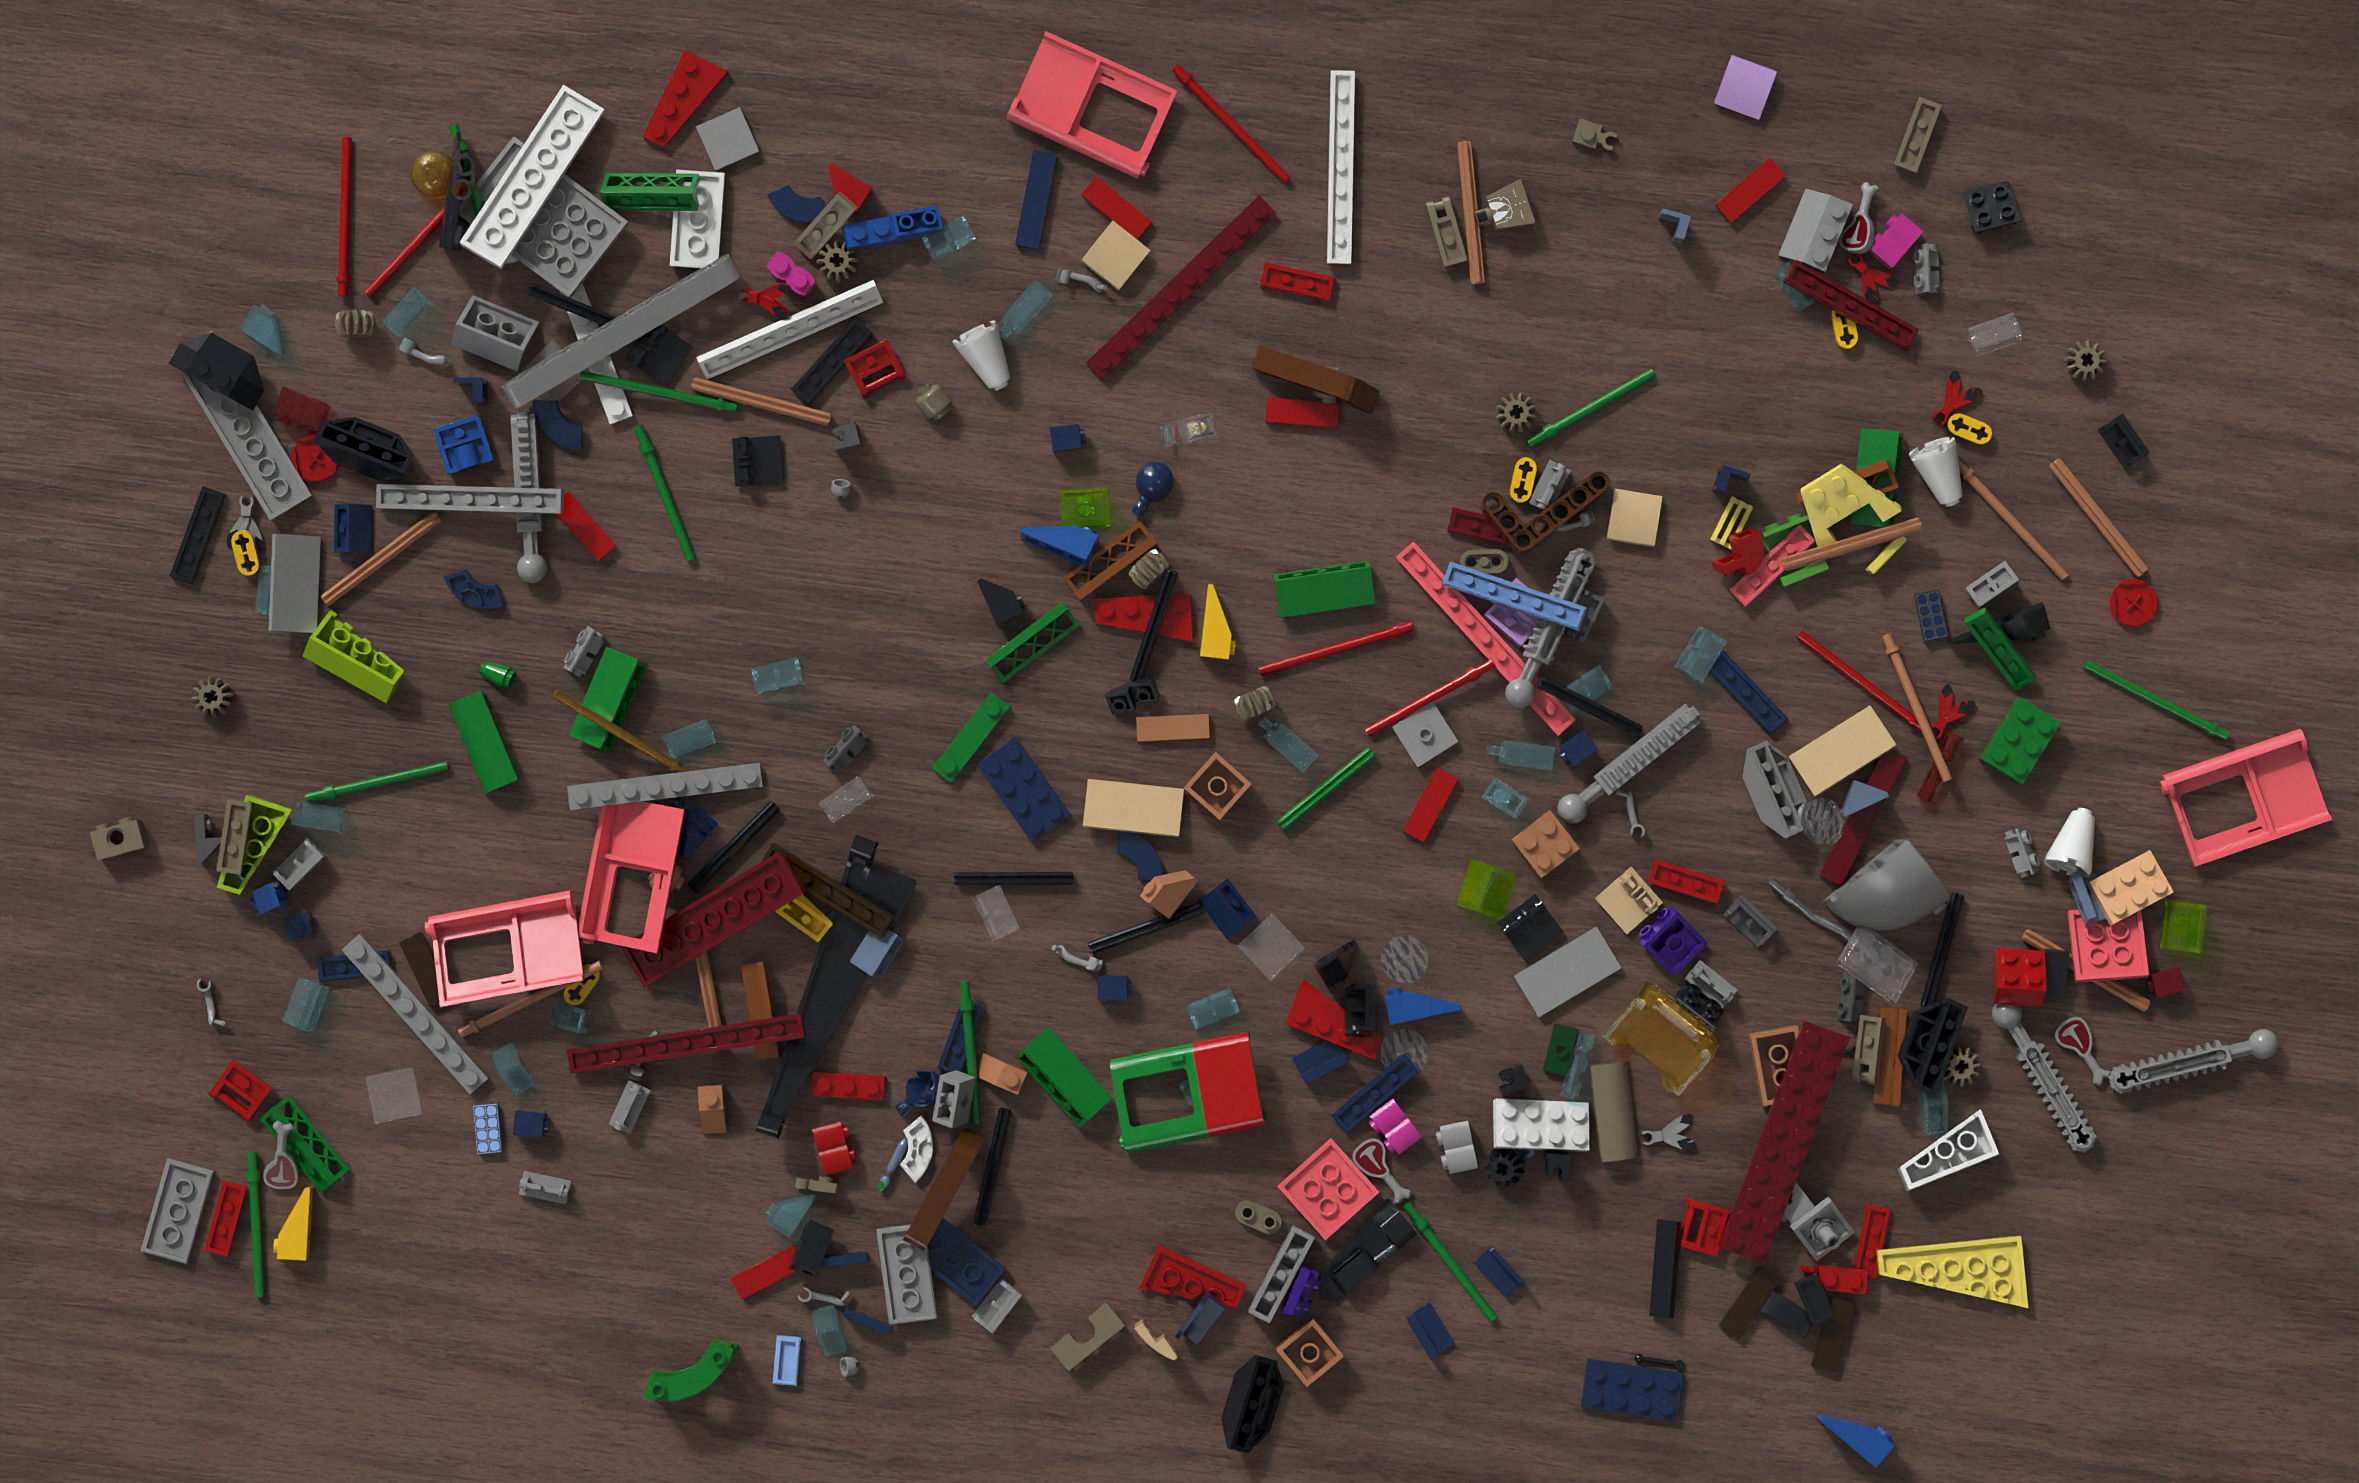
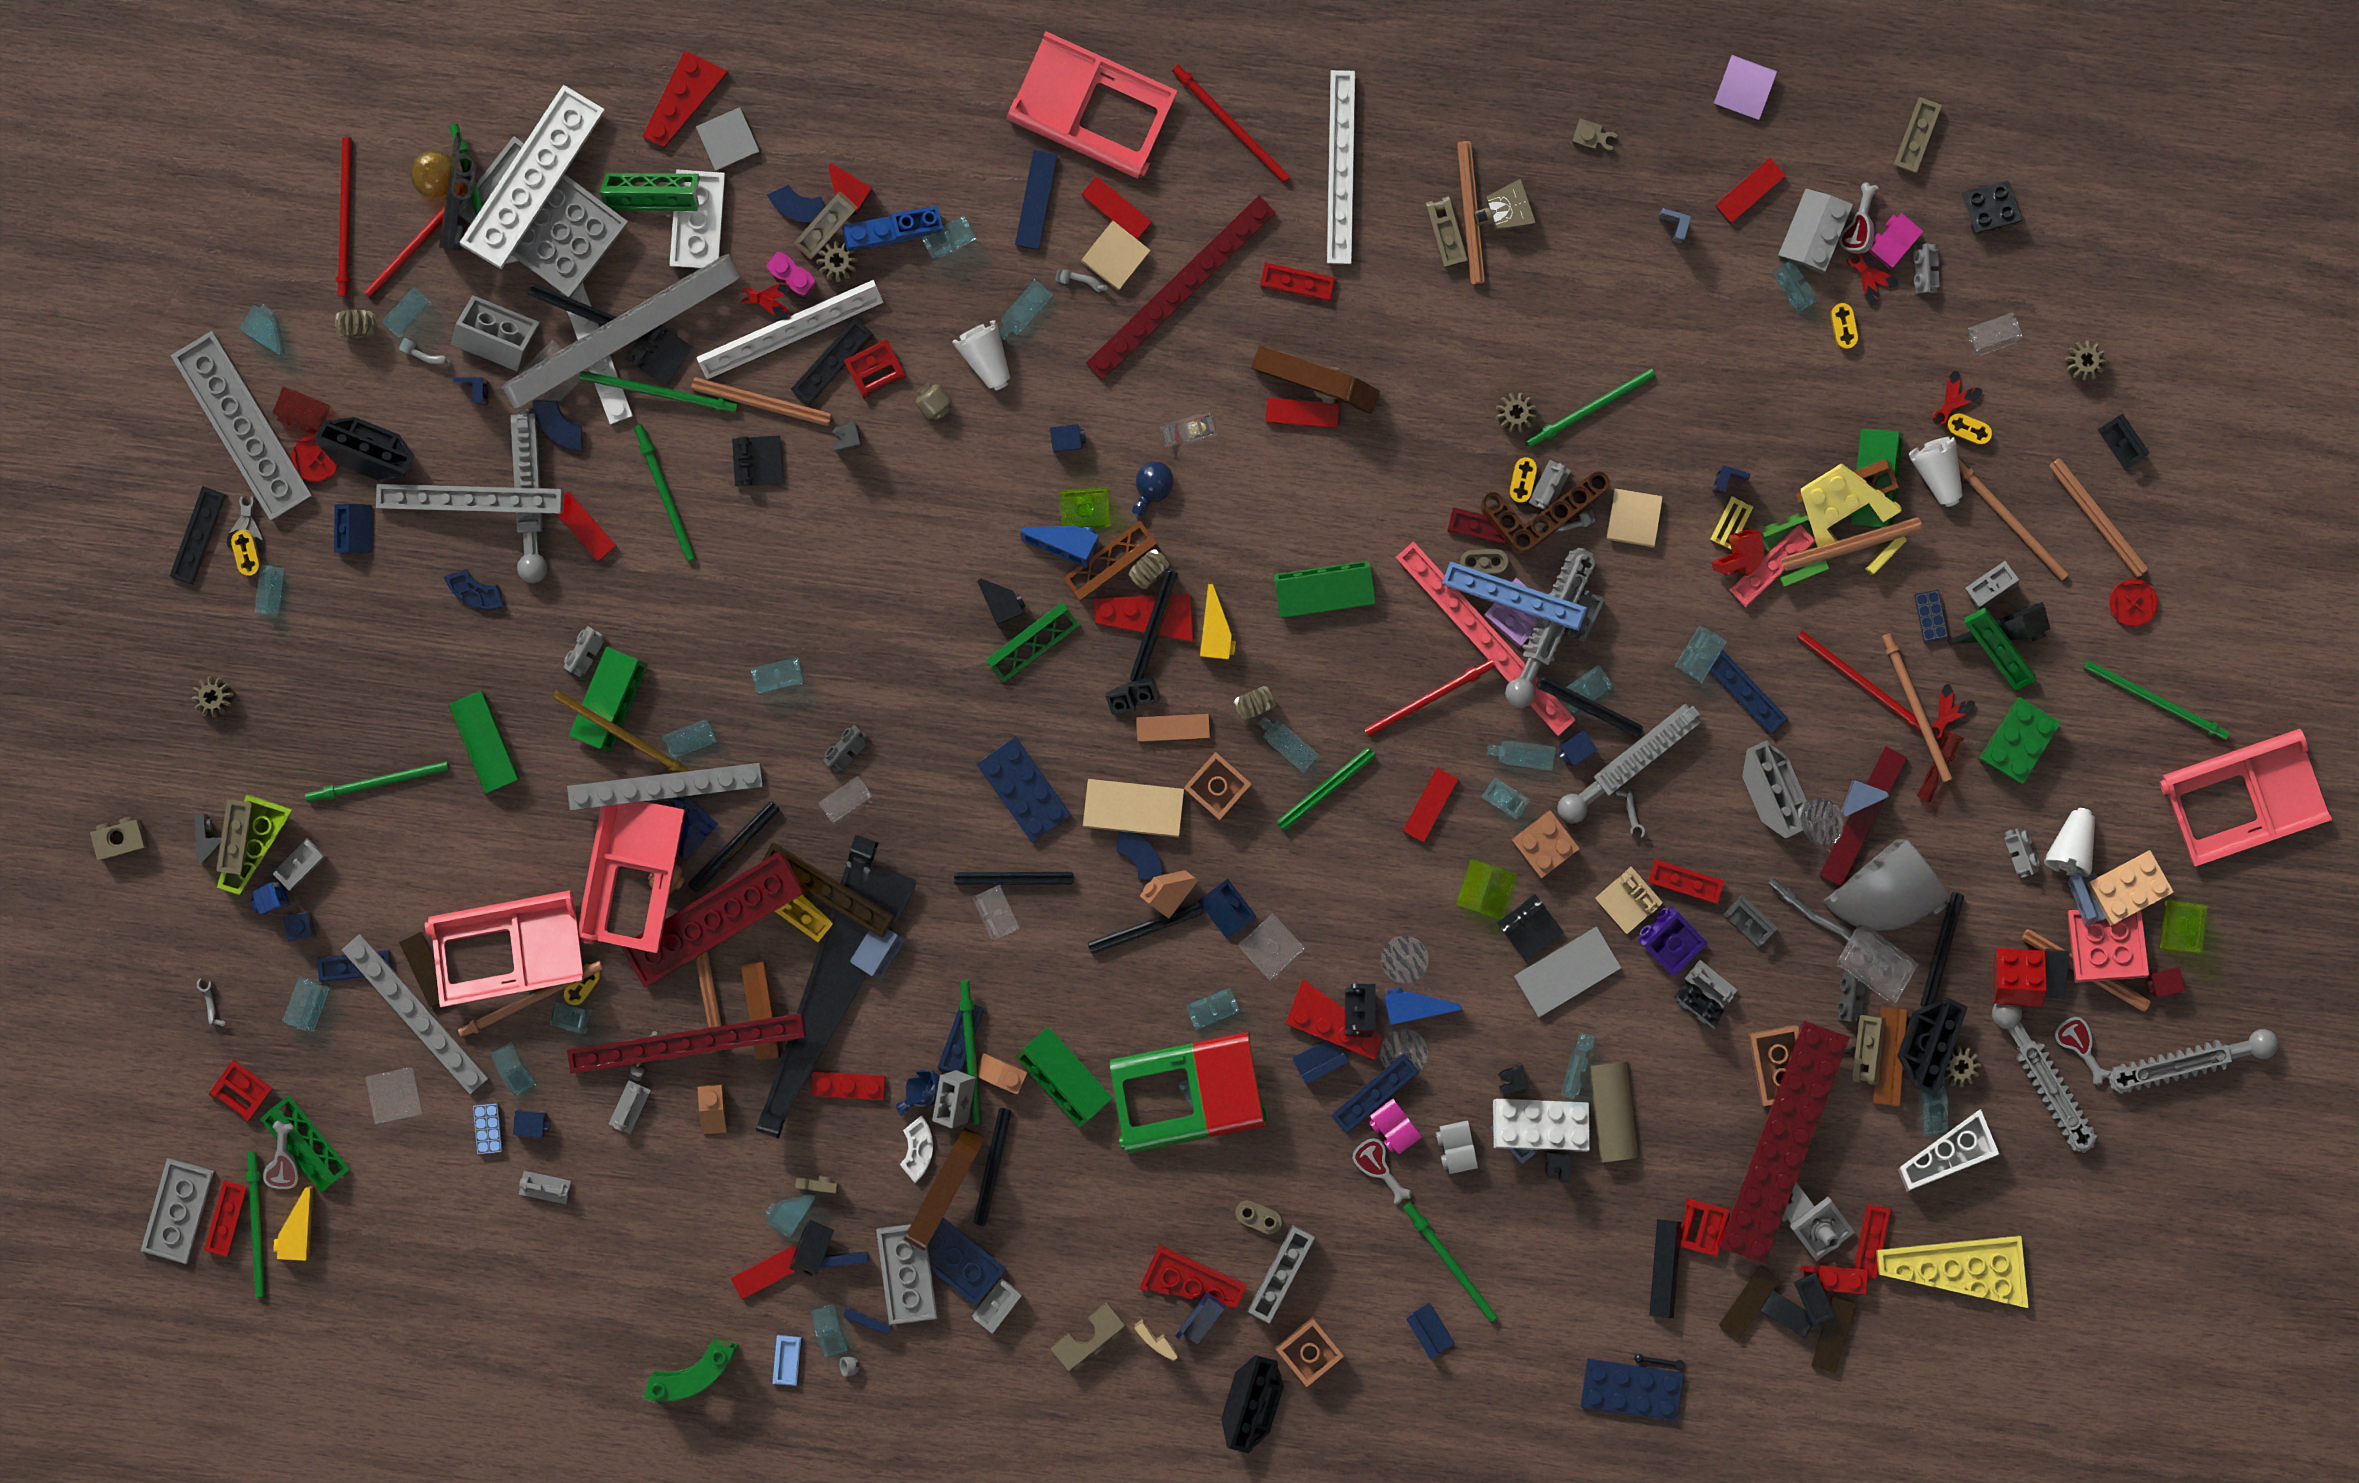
black wedge [168,332,265,411] -> none
light grey tile [268,534,321,633] -> none
clear light blue hinge [291,801,347,832] -> none
lime wedge [303,610,404,703] -> none
nougat axle [321,511,442,606] -> none
blue plate [433,414,495,475] -> none
green cone [479,661,517,689] -> none
light grey piece [797,1287,851,1306] -> none
red brick [813,1121,857,1176] -> none
light grey hinge [831,479,851,499] -> none
sand blue piece [879,1138,908,1192] -> none
green plate [932,692,1010,783] -> none
light grey piece [1052,945,1103,972] -> none
dark blue brick [1098,975,1132,1001] -> none
red bar [1259,622,1414,676] -> none
coral plate [1277,1138,1379,1241] -> none
dark purple plate [1282,1264,1322,1318] -> none
black wedge [1313,939,1357,990] -> none
black panel [1320,1199,1417,1302] -> none
light grey plate [1392,702,1458,768] -> none
dark blue panel [1474,1245,1526,1297] -> none
black gear [1484,1148,1526,1187] -> none
dark green plate [1543,1023,1578,1076] -> none
clear yellow windscreen [1603,982,1721,1097] -> none
light grey piece [1641,1114,1697,1151] -> none
dark red tile [1782,260,1919,351] -> none
tan tile [1789,706,1897,797] -> none
blue slope [1816,1412,1895,1468] -> none

